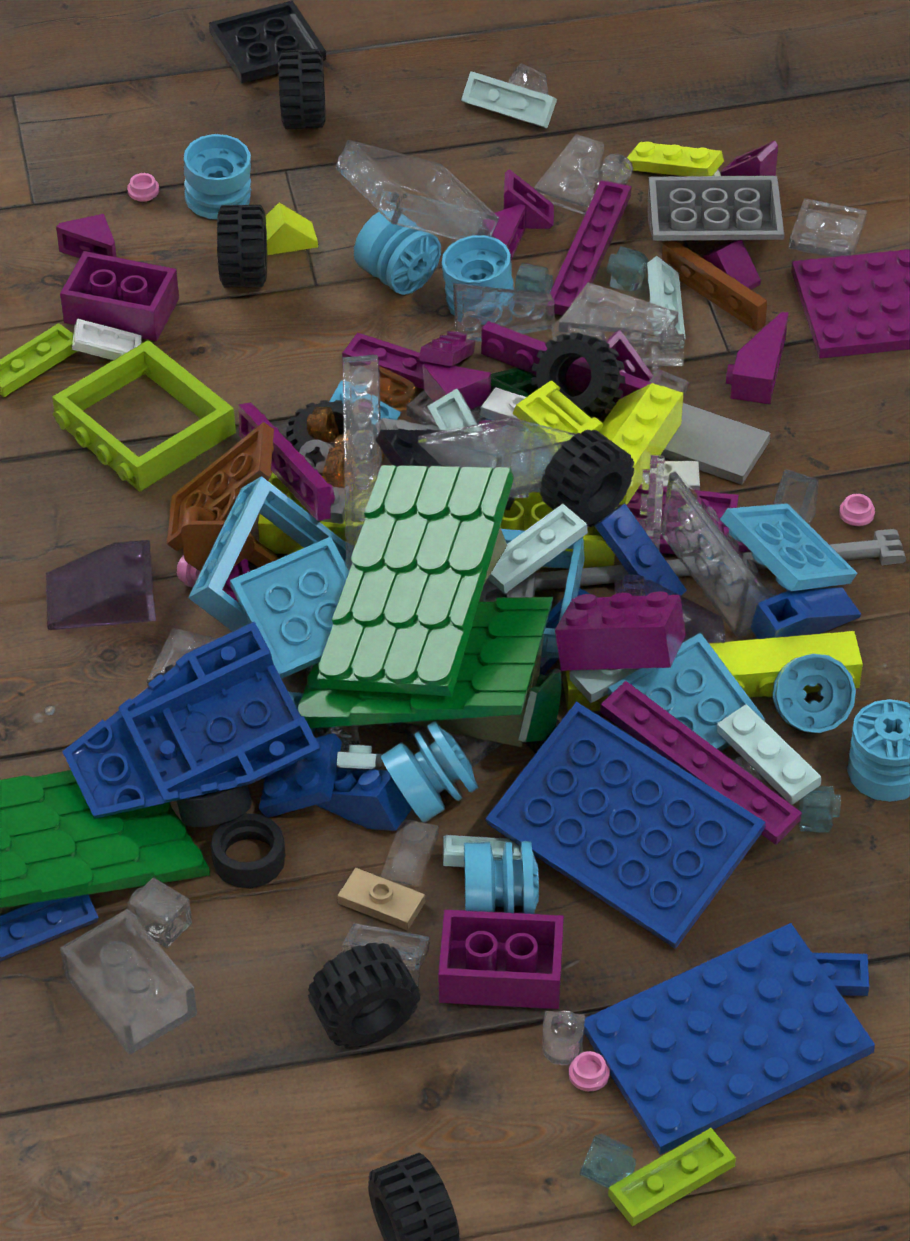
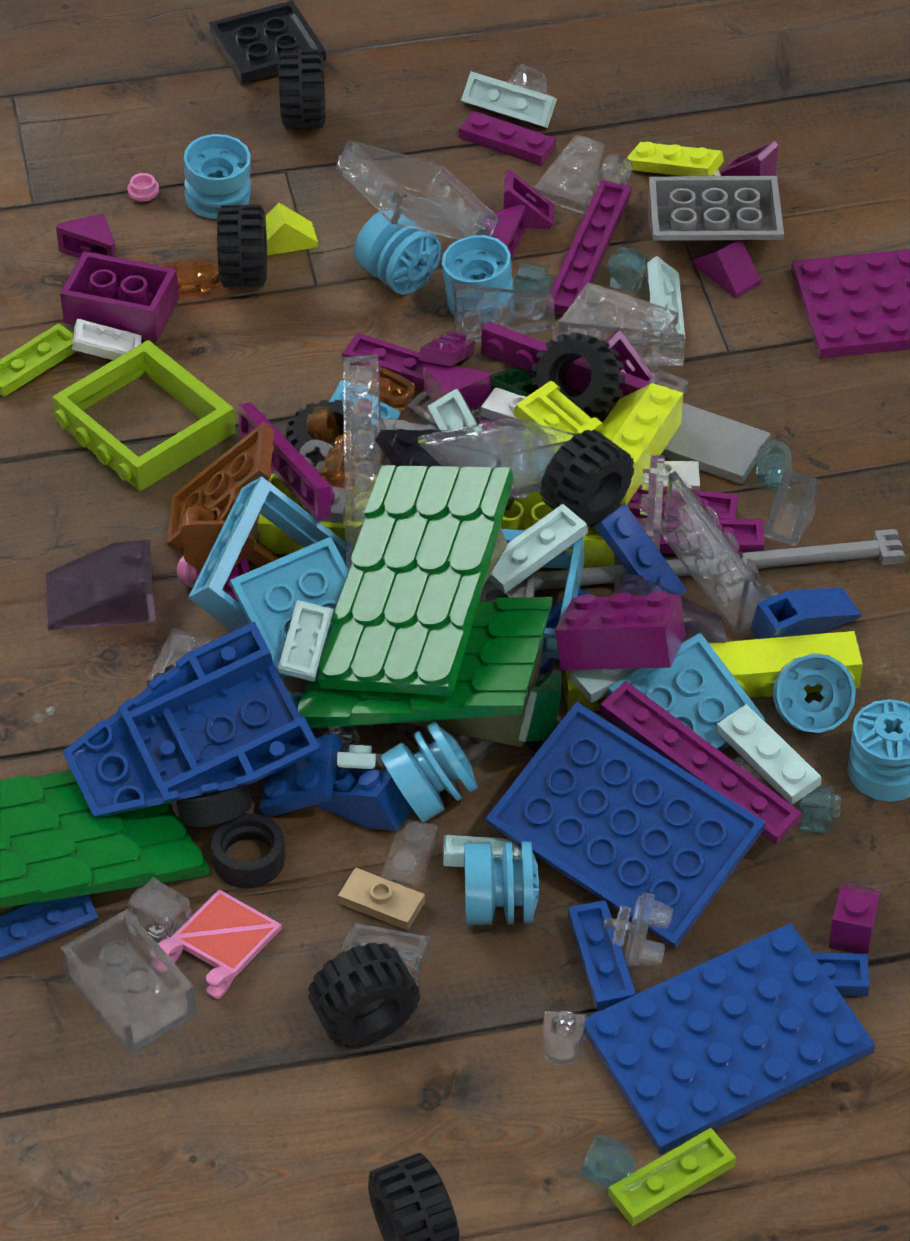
magenta brick [438,910,564,1009] -> none
bright pink plate [569,1051,610,1091] -> none
dark orange plate [662,240,767,331] -> none
medium azure plate [720,503,858,591] -> none
magenta slope [726,312,788,404] -> none
clear plate [789,198,867,257] -> none
bright pink plate [839,494,875,526] -> none
none -> flag [155,890,282,999]
none -> clear orange plate [160,260,220,293]
none -> light aqua plate [278,600,334,682]
none -> magenta plate [459,111,556,166]
none -> blue plate [567,900,636,1011]
none -> clear hips [604,892,673,968]
none -> clear light blue plate [756,440,793,488]
none -> magenta slope [829,882,882,954]

